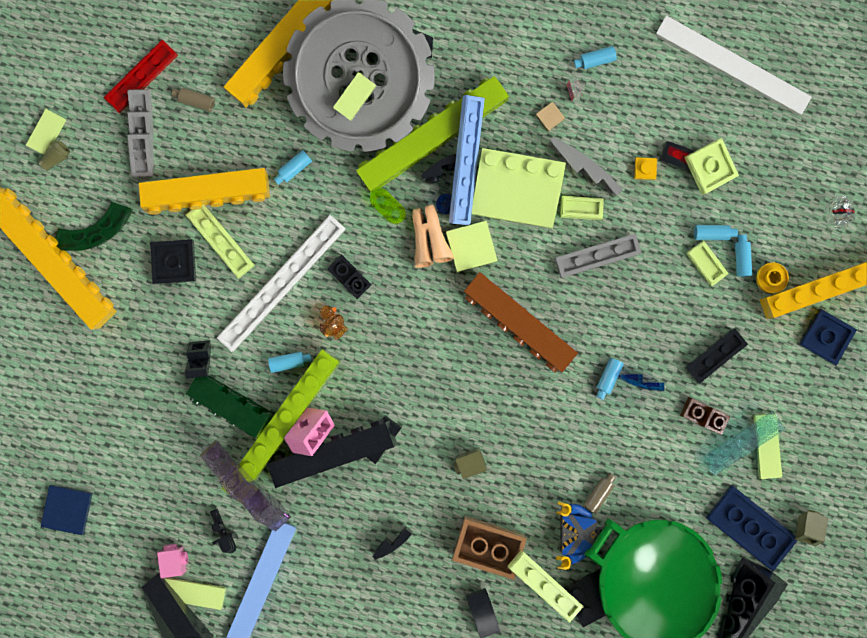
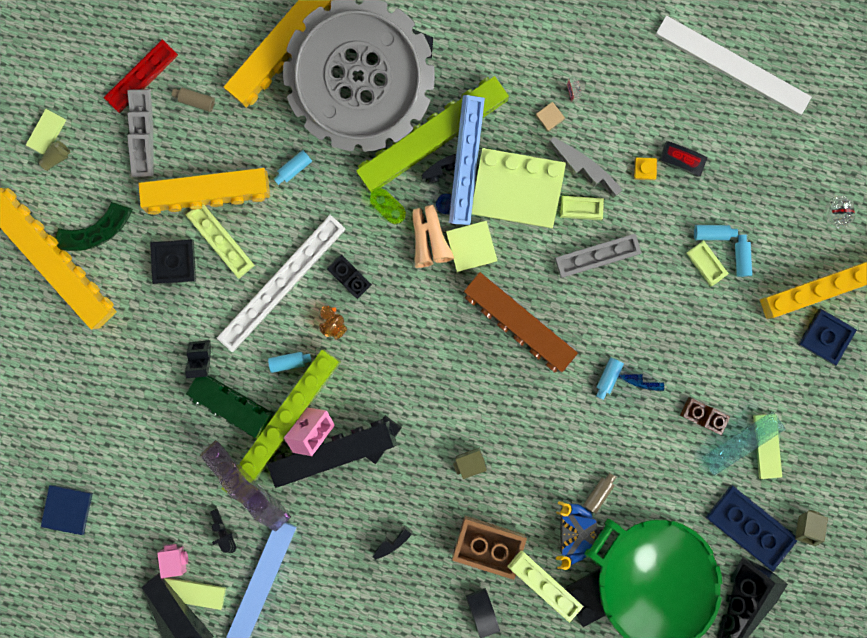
yellowish green tile [333,72,376,121] -> none
medium azure cylinder [574,46,617,70] -> none
yellowish green tile [684,138,739,195] -> none
black plate [684,328,748,384] -> none
yellow plate [756,262,789,294] -> none

